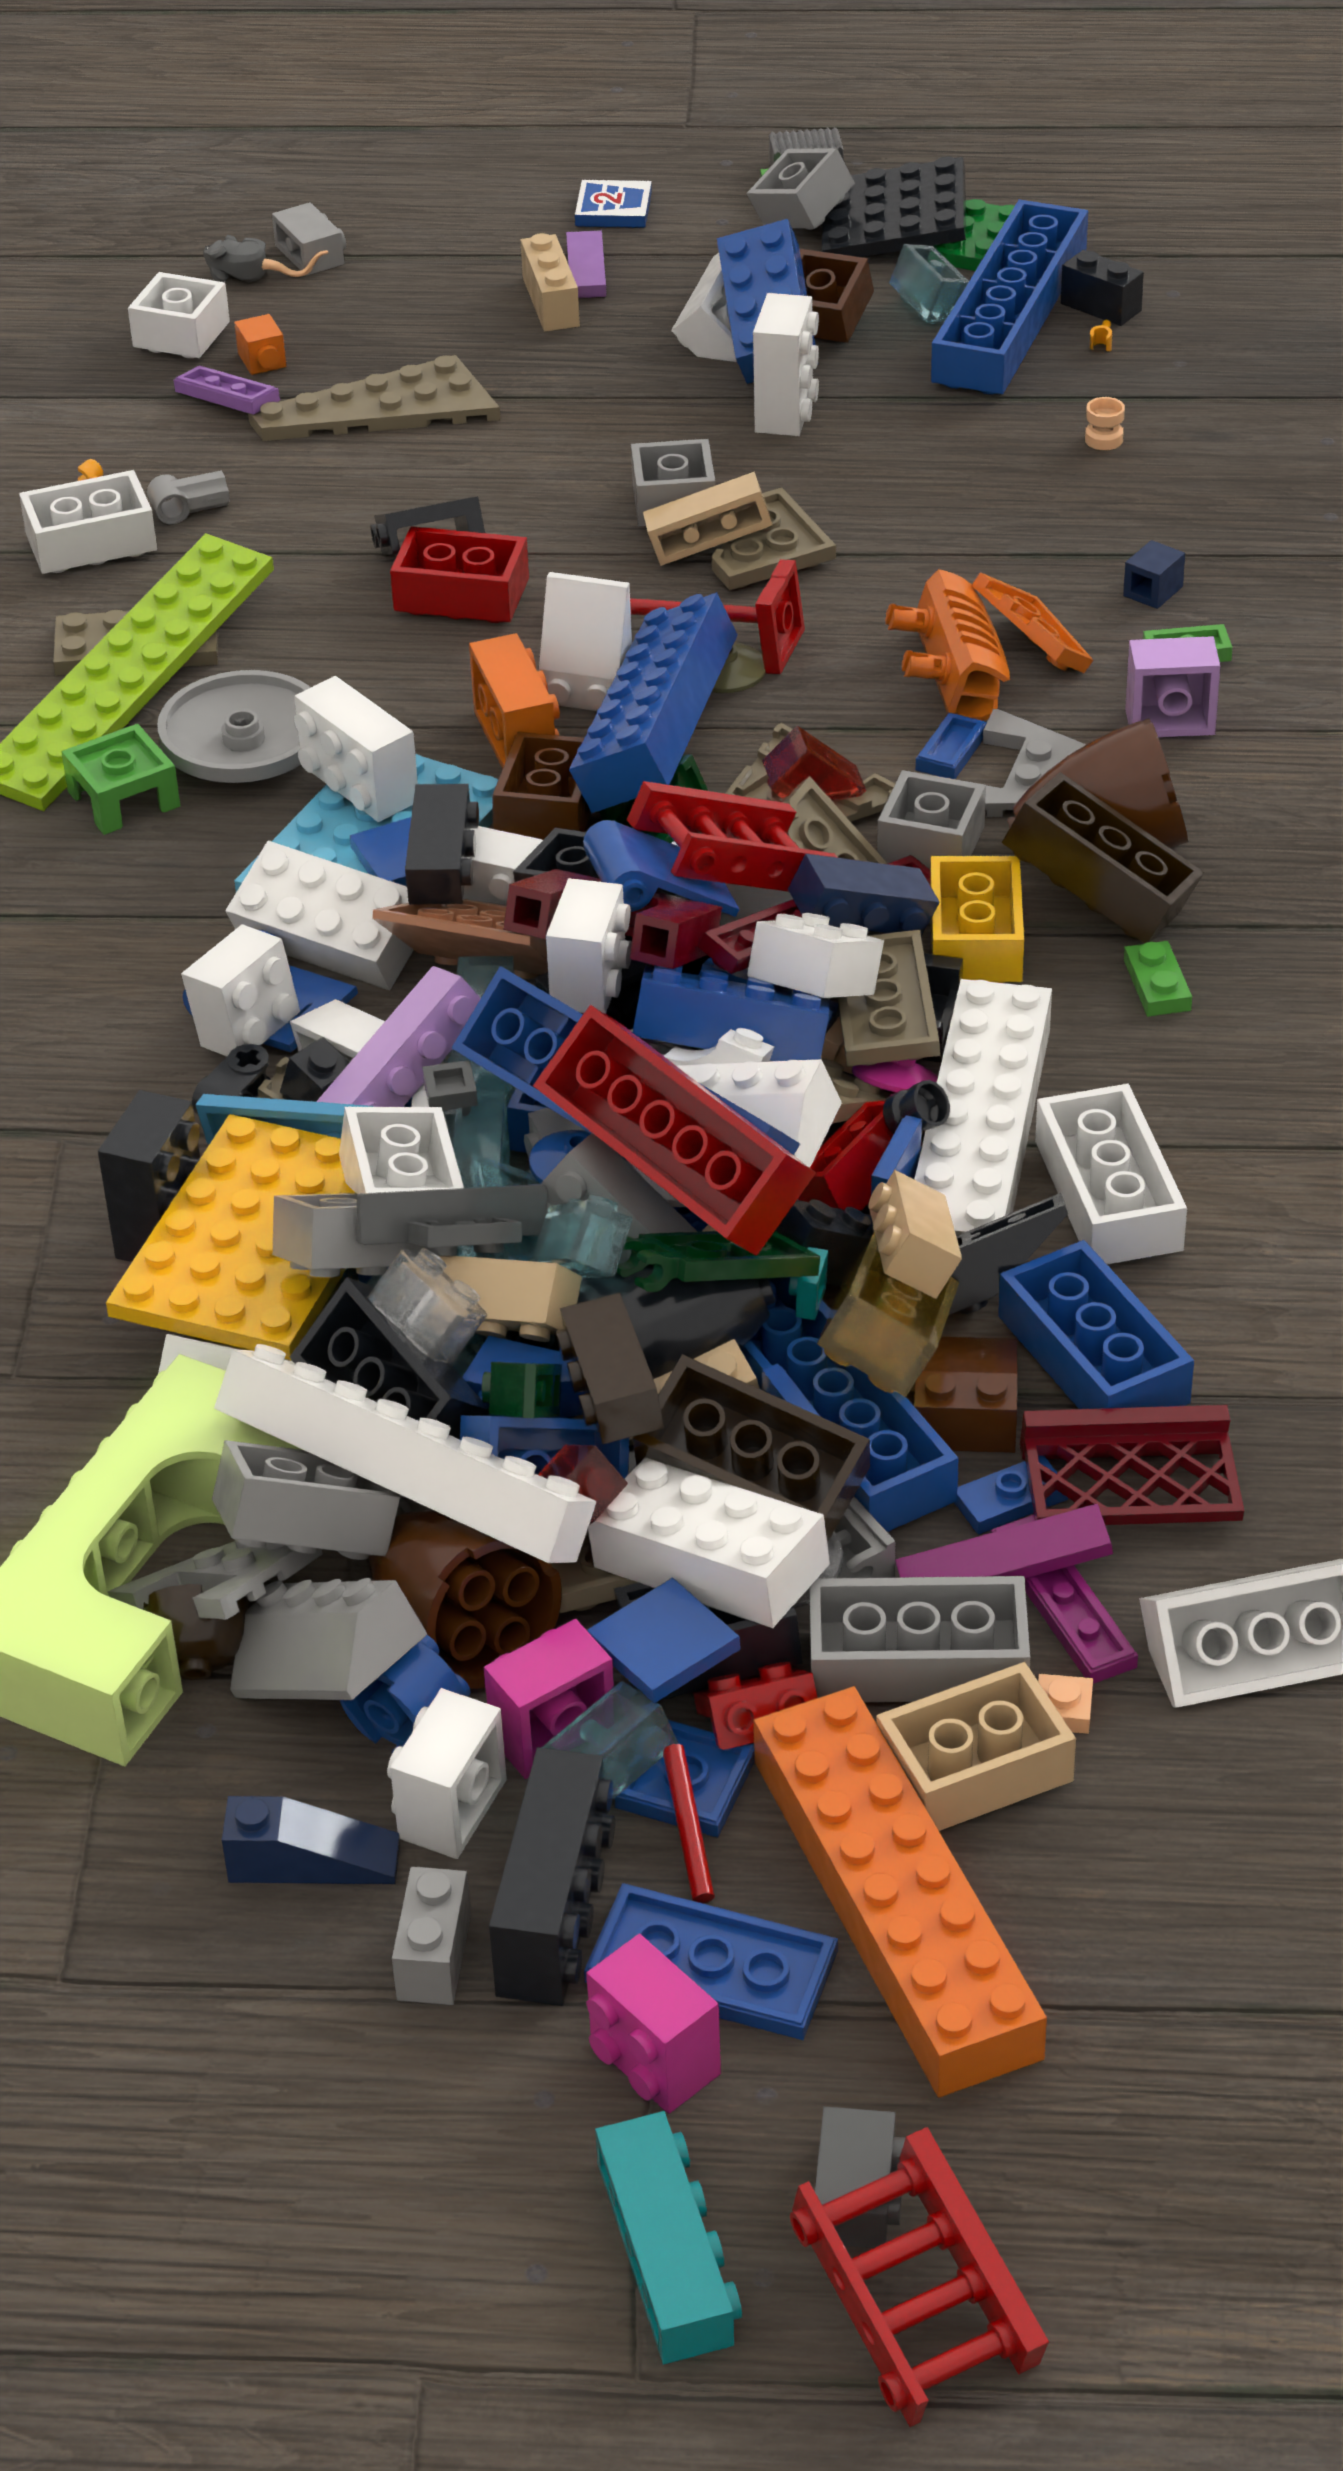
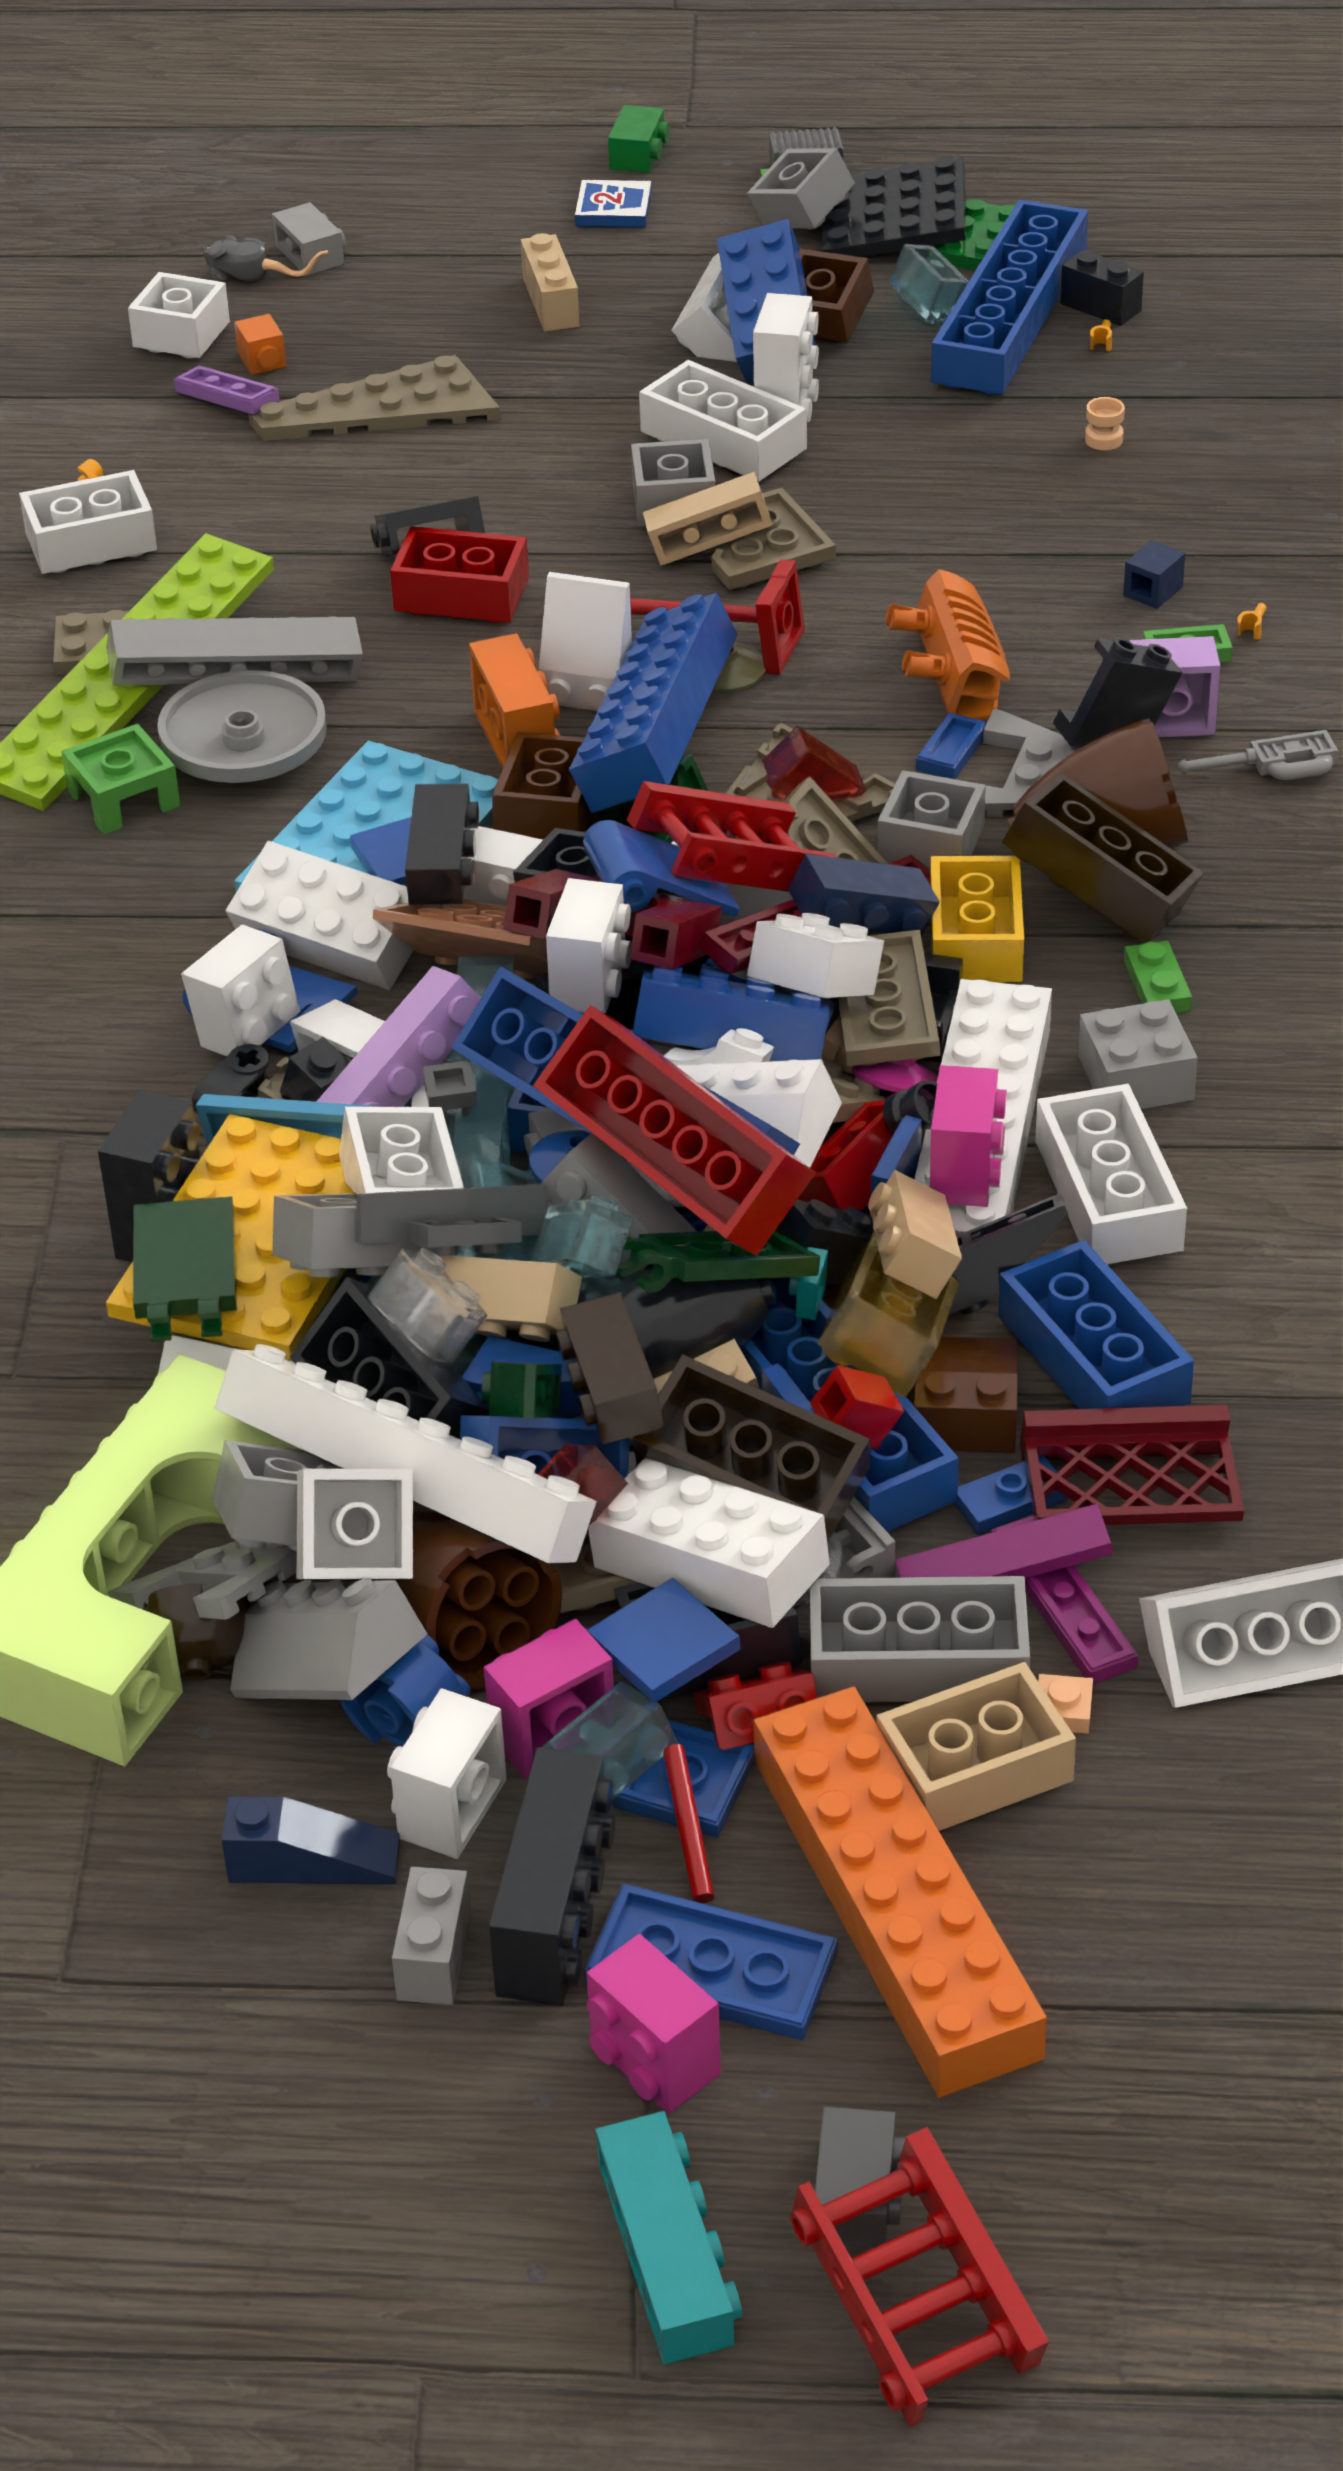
light grey piece [147,470,230,525] -> none
white brick [294,676,418,822] -> none
medium lavender tile [566,230,606,298] -> none
orange wing [971,572,1093,673] -> none
none -> light grey brick [106,616,363,685]
none -> dark green tile [133,1196,237,1342]
none -> white brick [297,1469,413,1579]
none -> green brick [608,105,670,173]
none -> white brick [639,360,807,482]
none -> red brick [810,1365,904,1449]
none -> dark pink brick [930,1065,1007,1207]
none -> black panel [1053,638,1183,748]
none -> light grey brick [1078,999,1198,1109]
none -> light grey piece [1177,730,1338,780]
none -> light orange hand [1237,603,1267,640]

